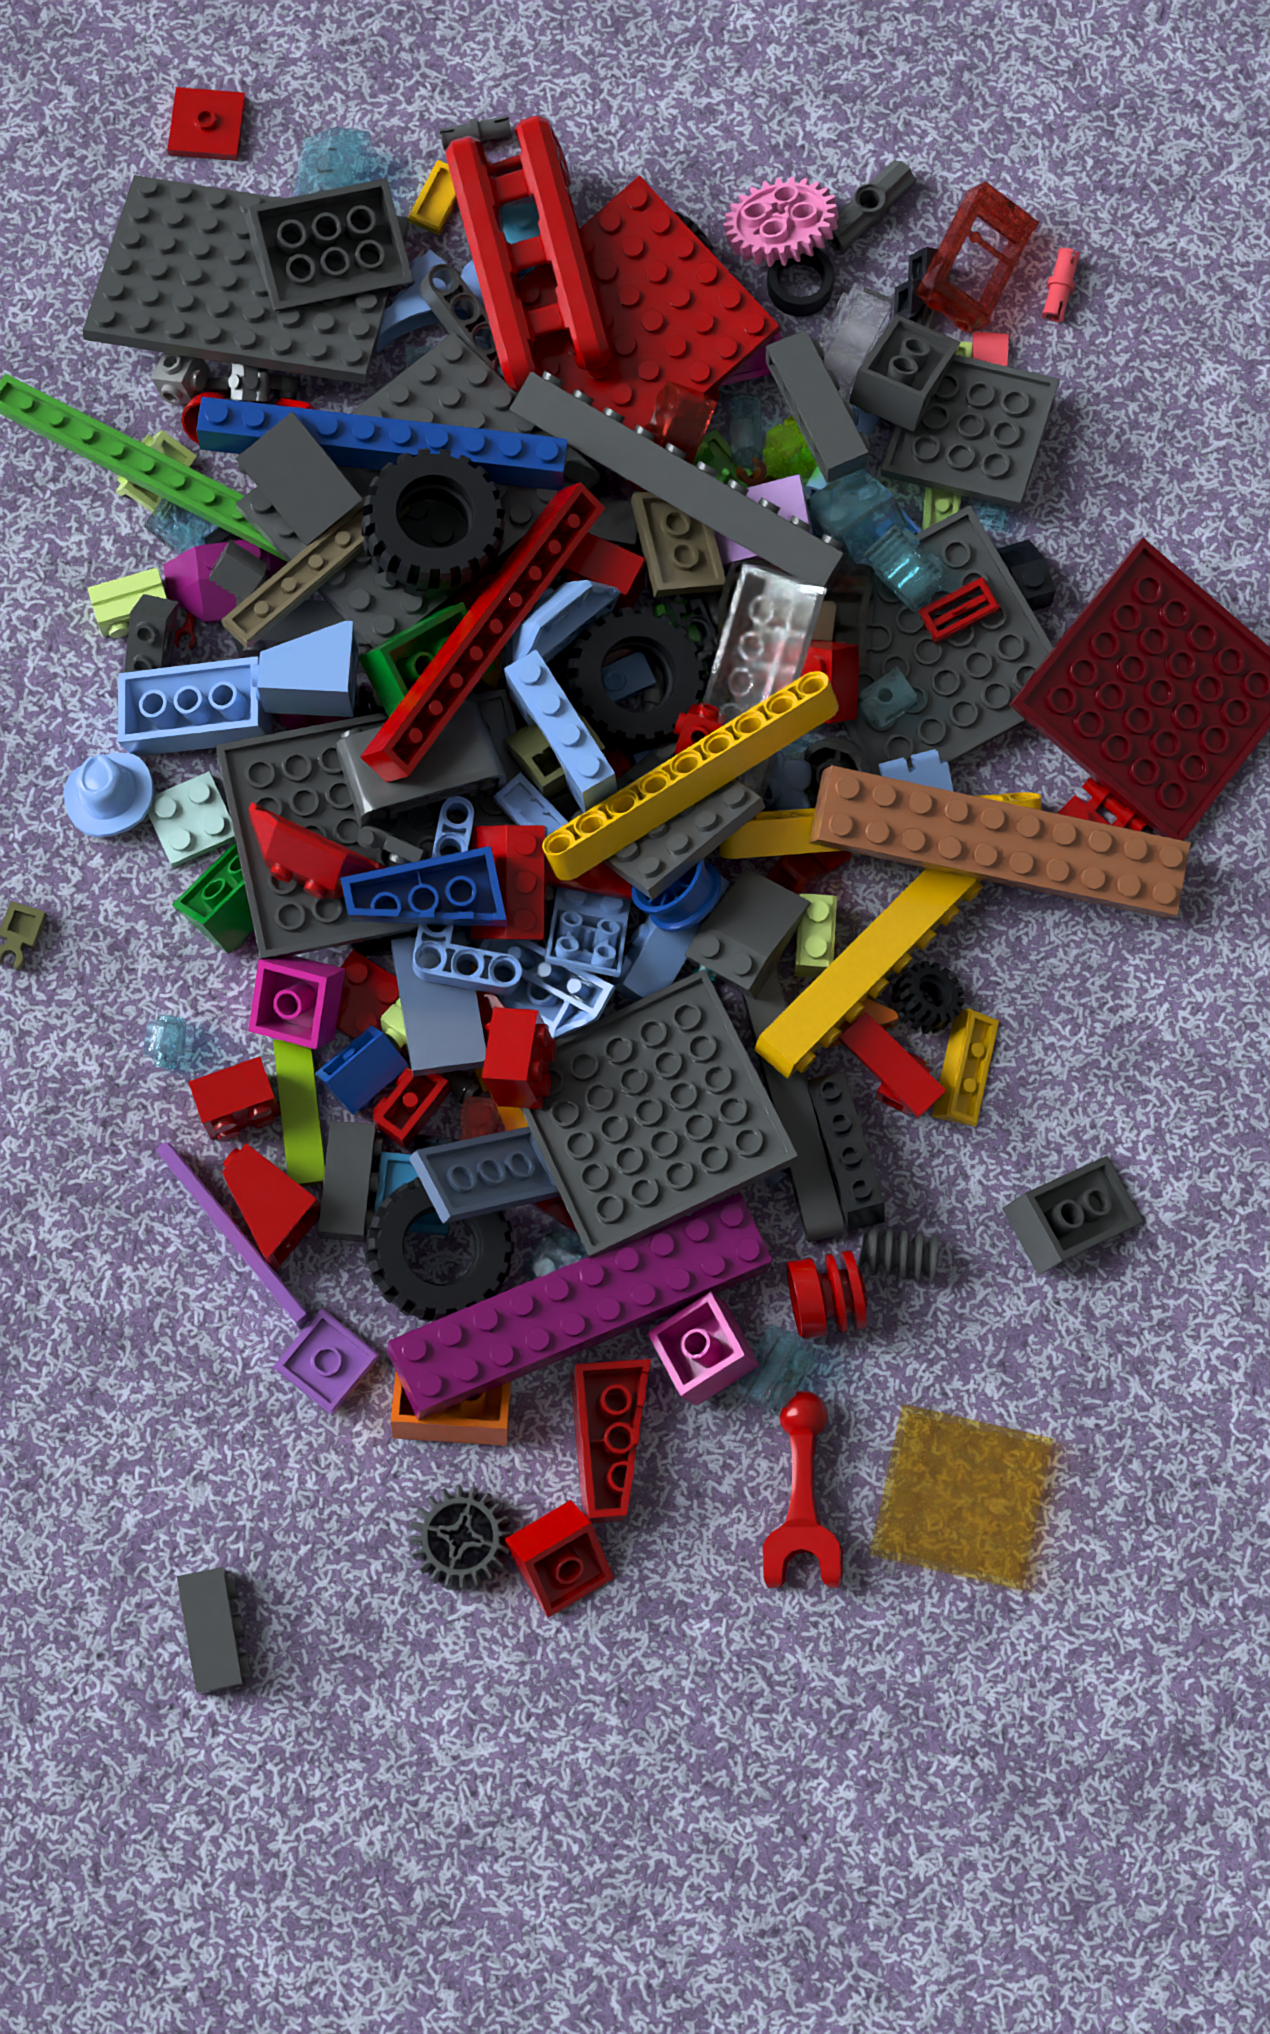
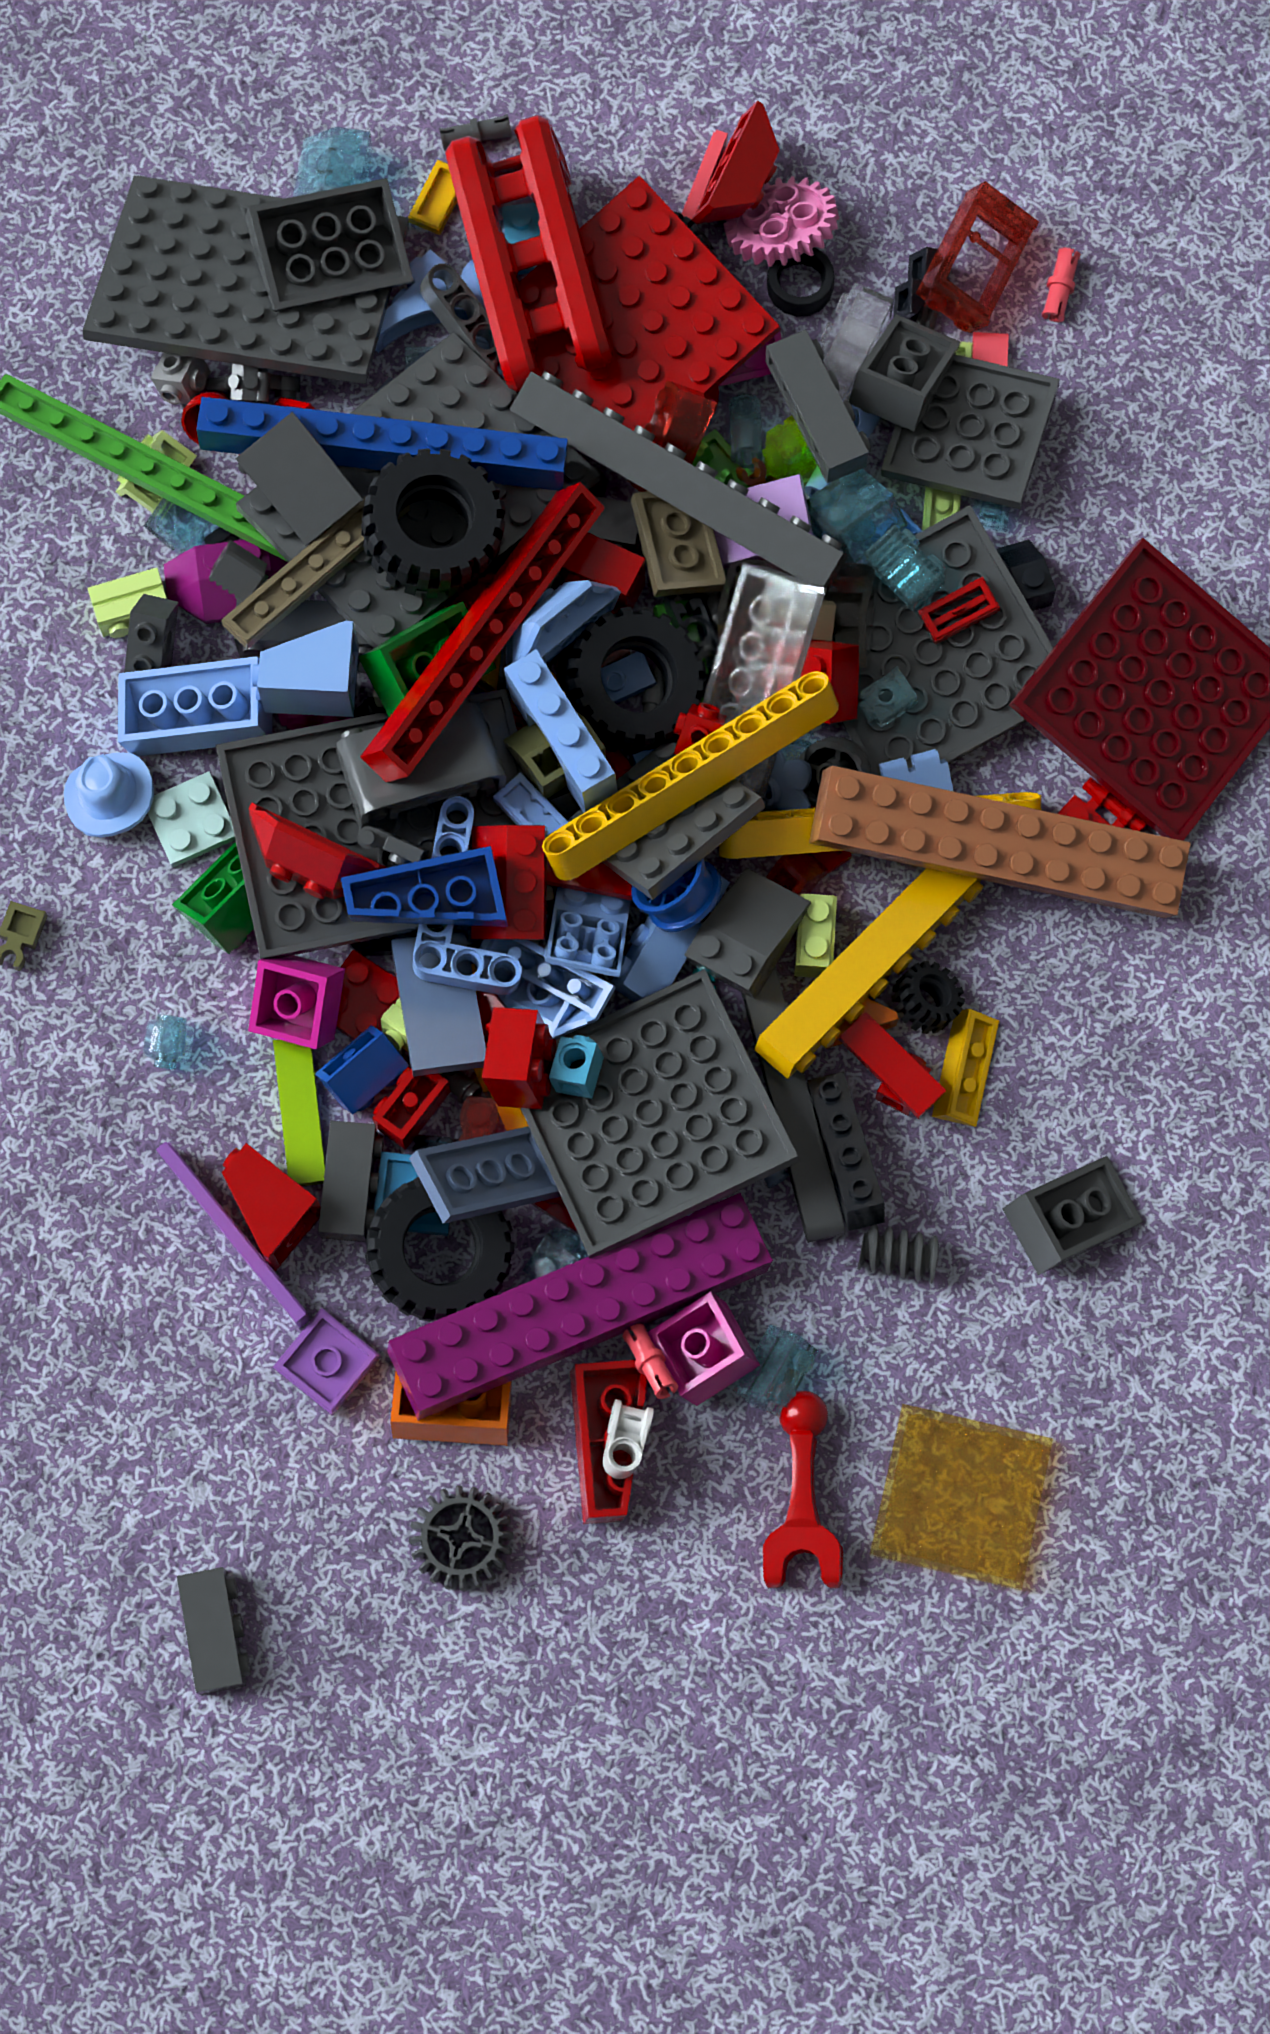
red plate [167,87,246,161] -> none
red hand [174,613,197,650] -> none
red brick [188,1056,281,1141] -> none
red slope [505,1500,614,1618] -> none
red wheel [786,1250,868,1341] -> none
dark grey piece [826,159,916,253] -> none
none -> medium azure brick [549,1035,604,1099]
none -> white piece [603,1399,654,1479]
none -> coral pin [622,1324,678,1399]
none -> coral tile [682,130,728,225]
none -> red wedge [692,101,780,224]

